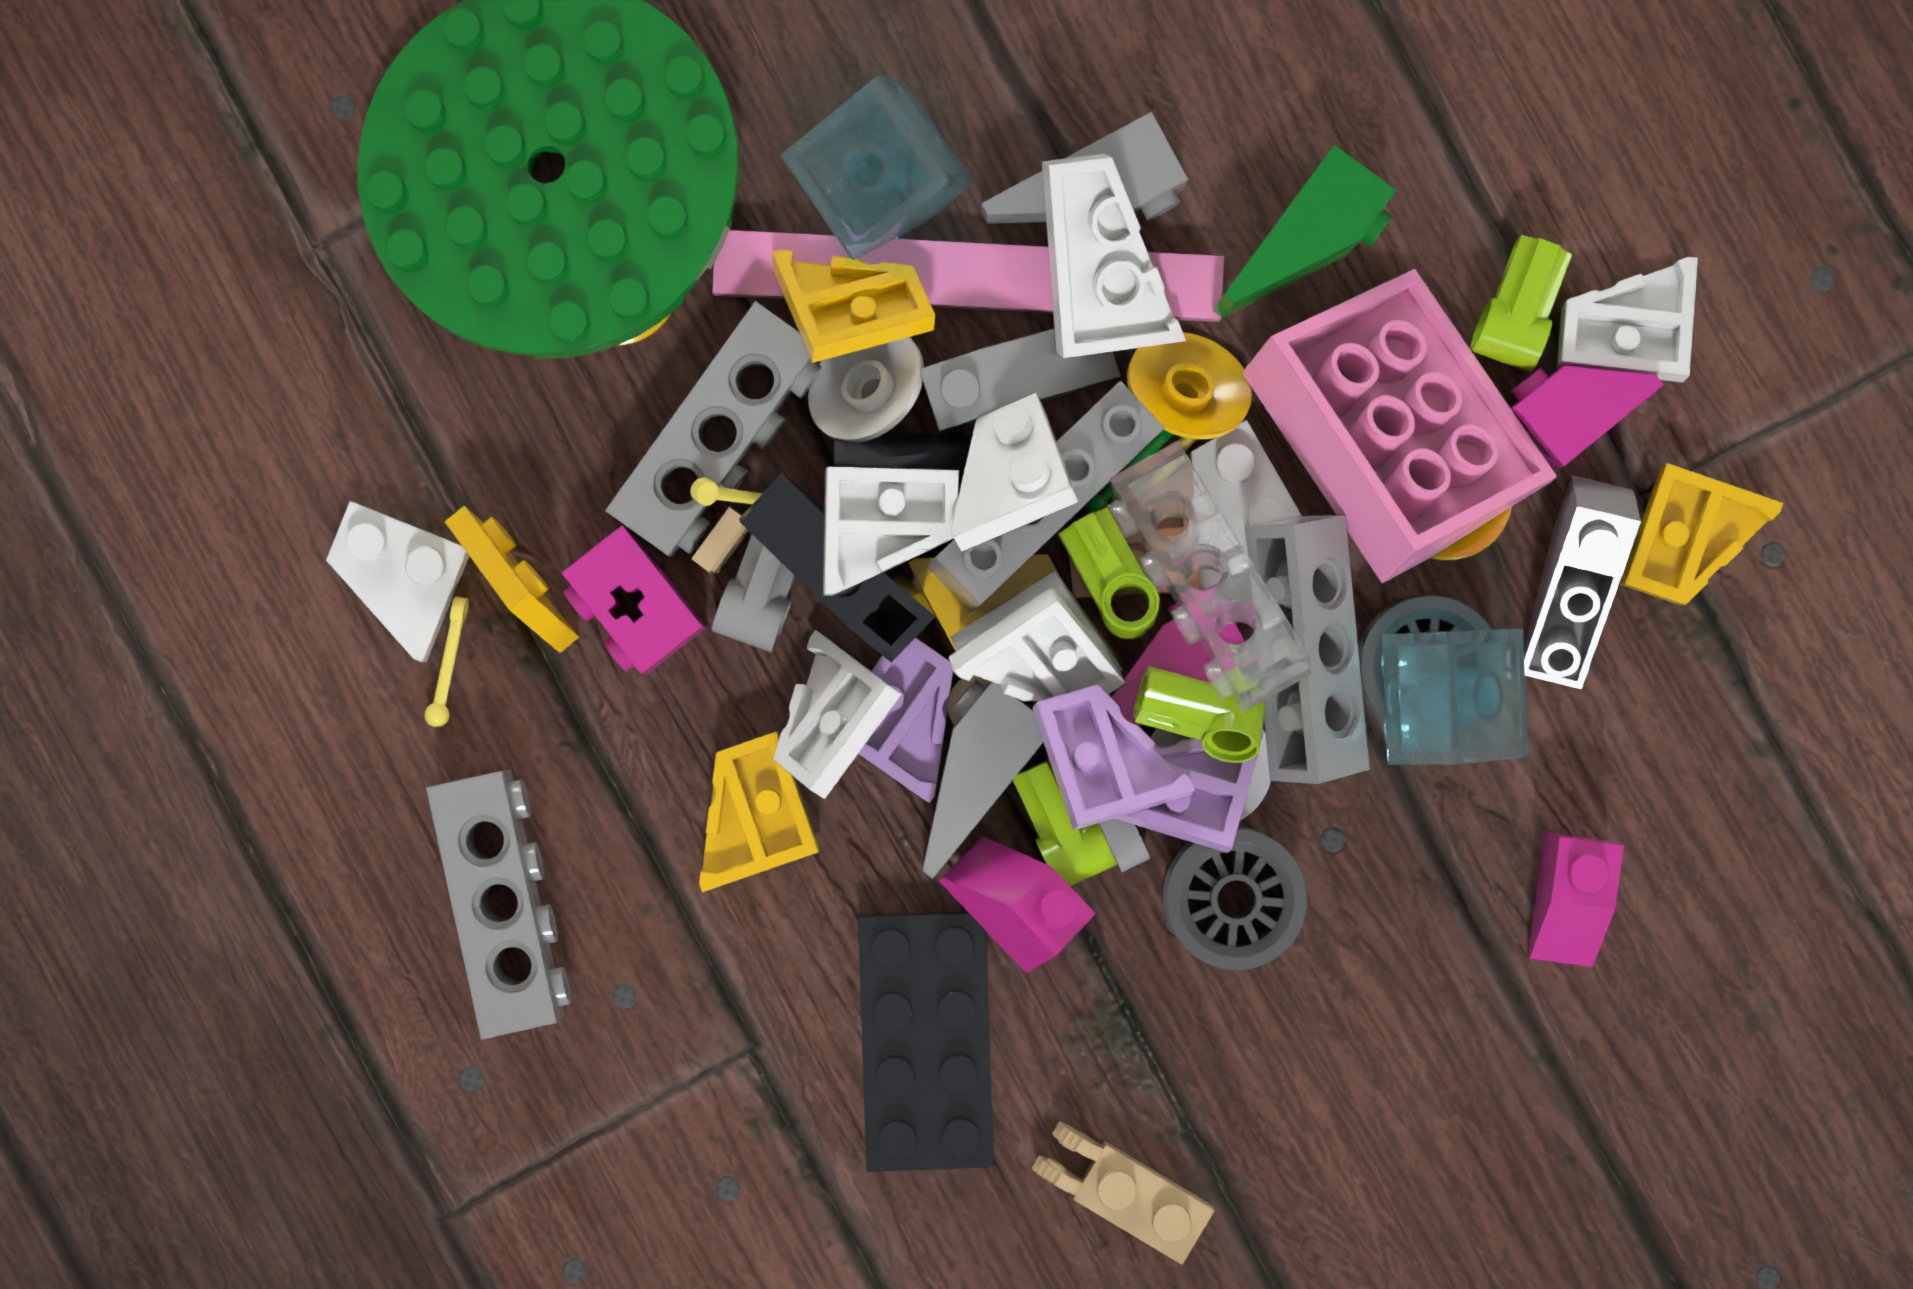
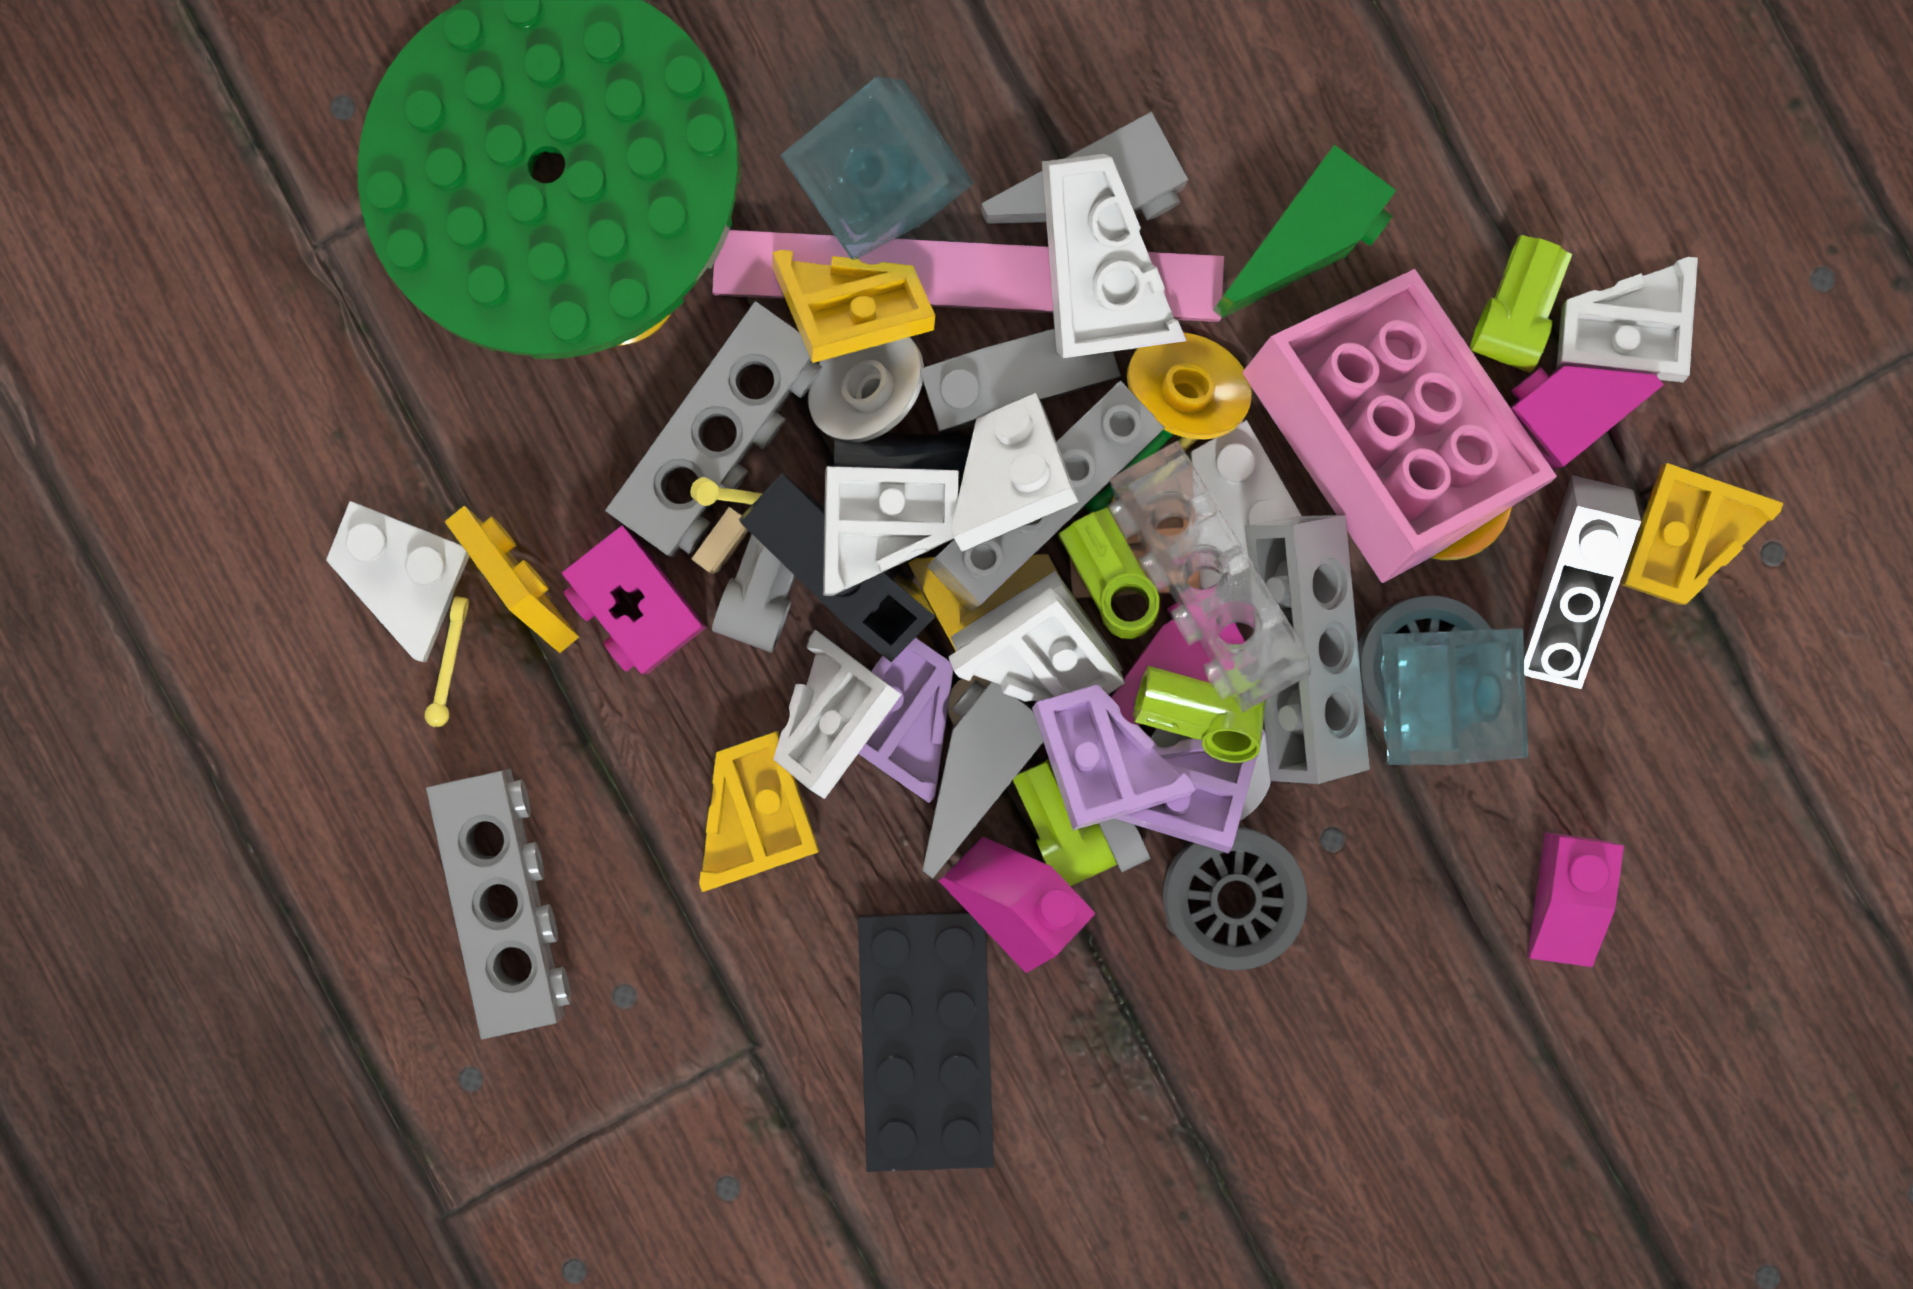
tan hinge [1032,1121,1215,1265] -> none

